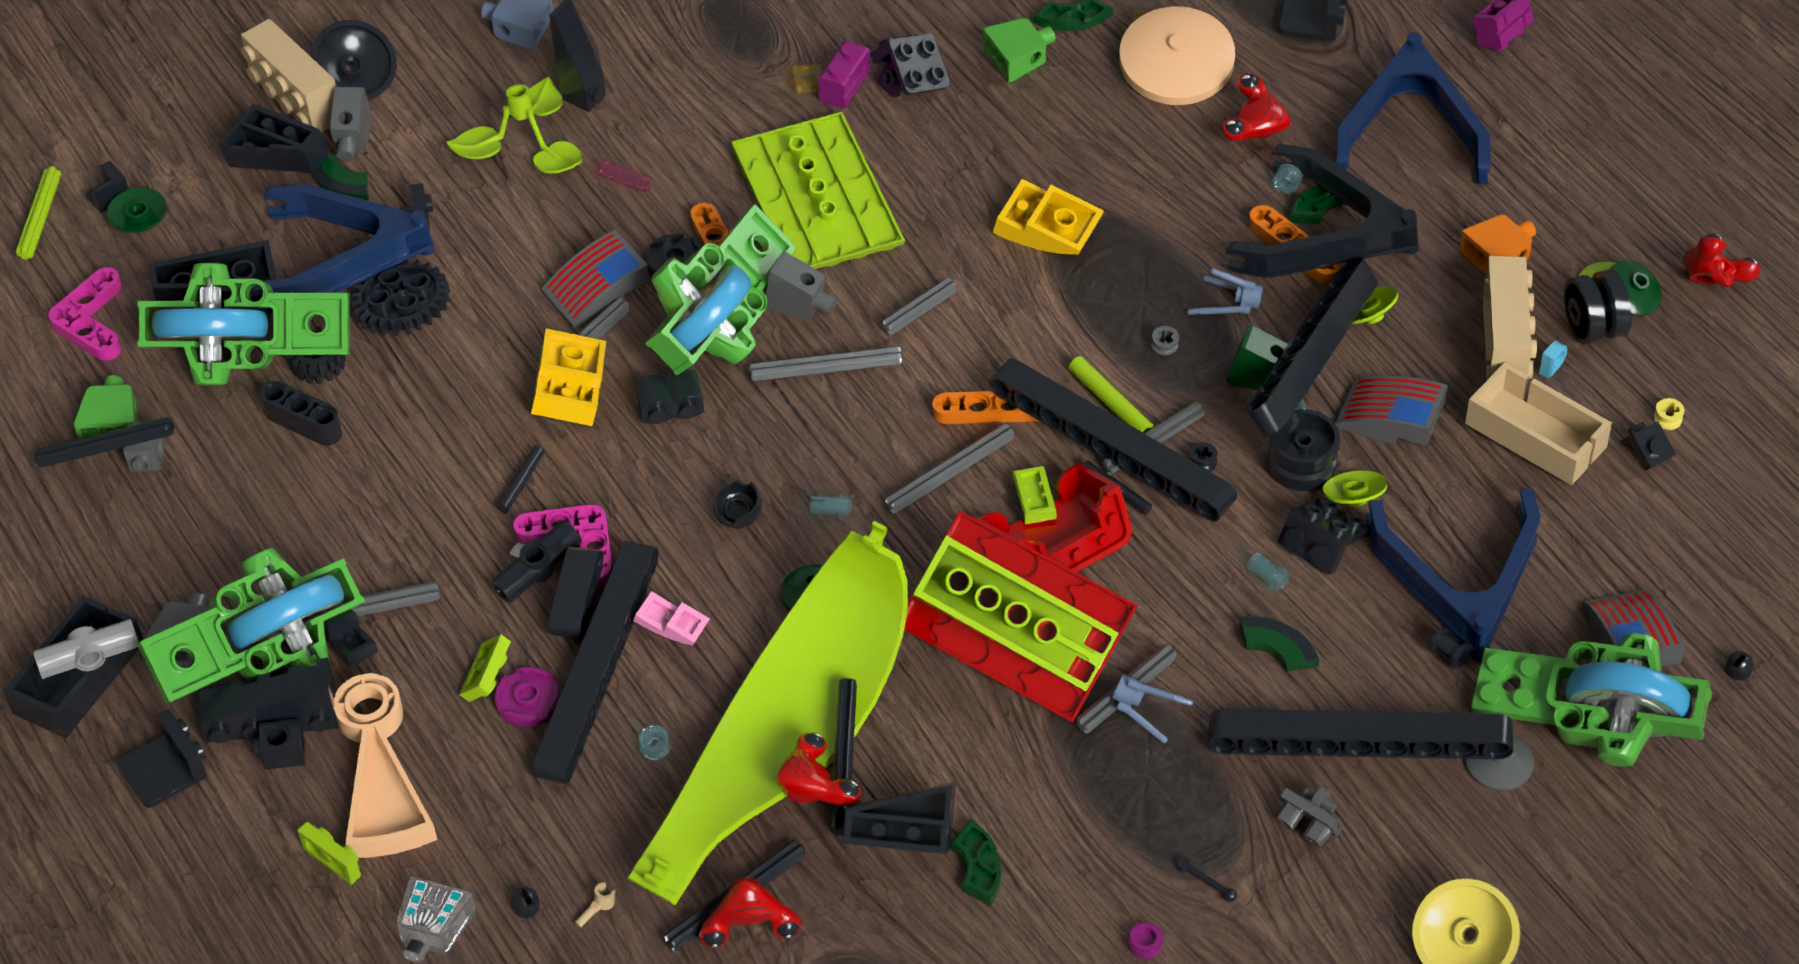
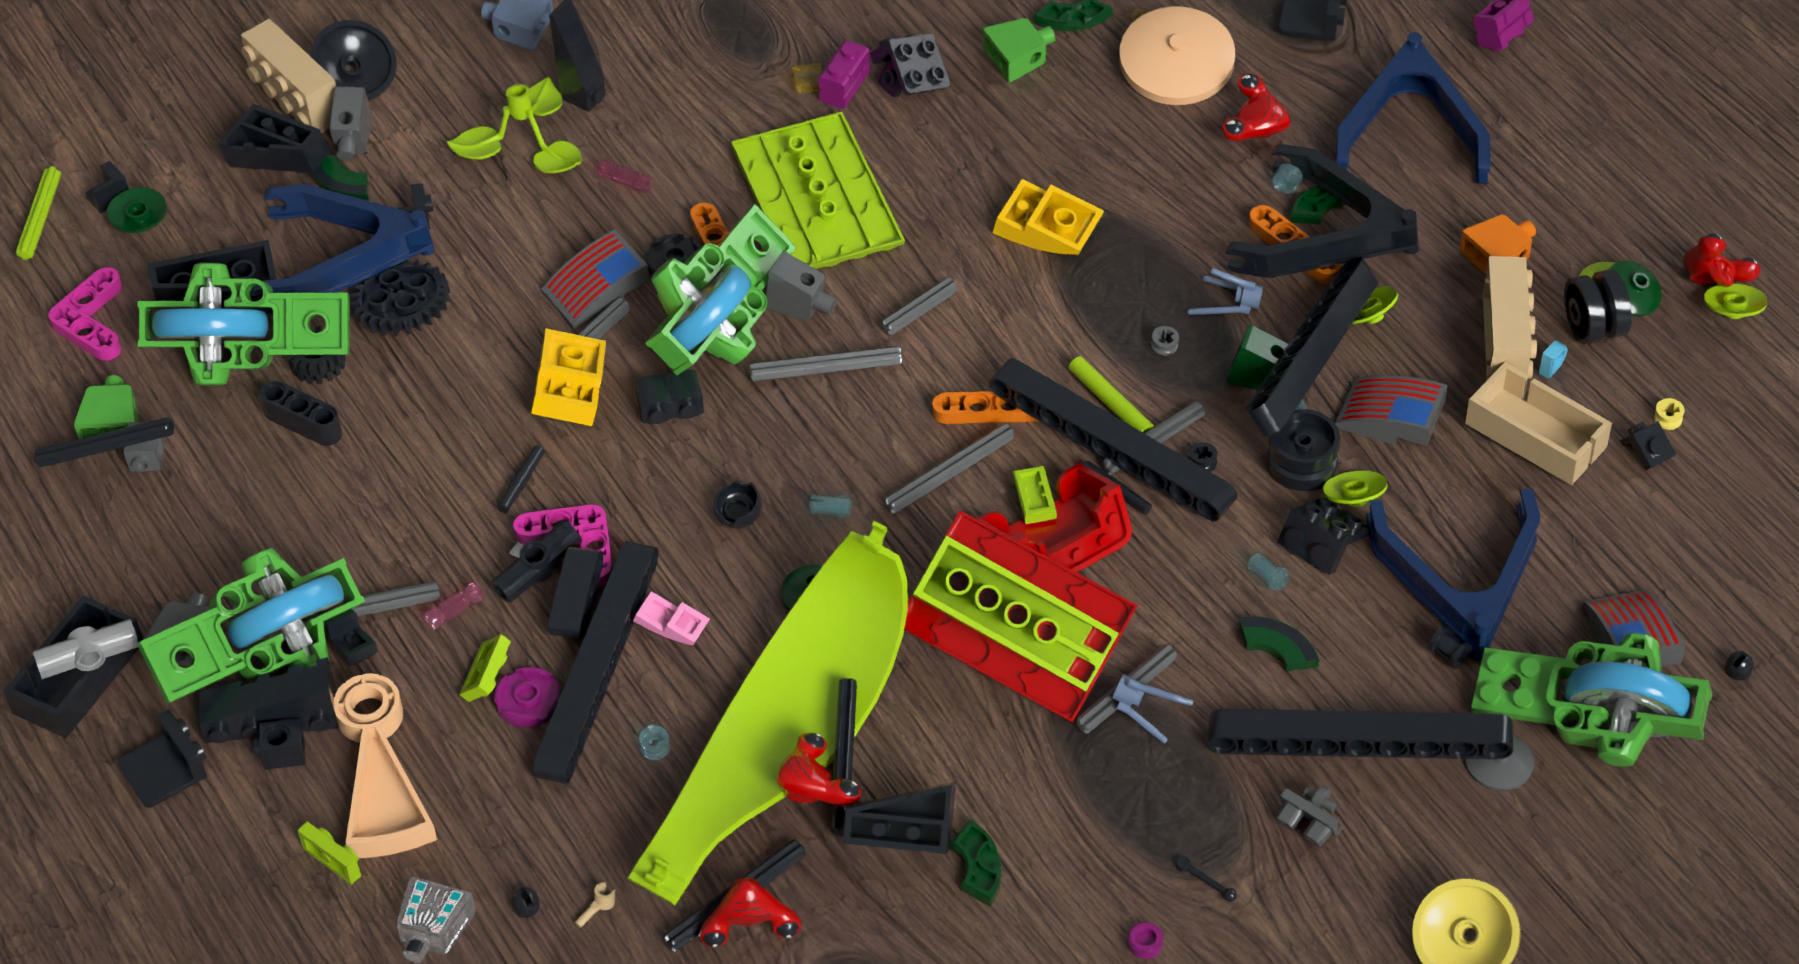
none -> clear pink axle [424,583,484,629]
none -> lime dish [1704,284,1767,319]

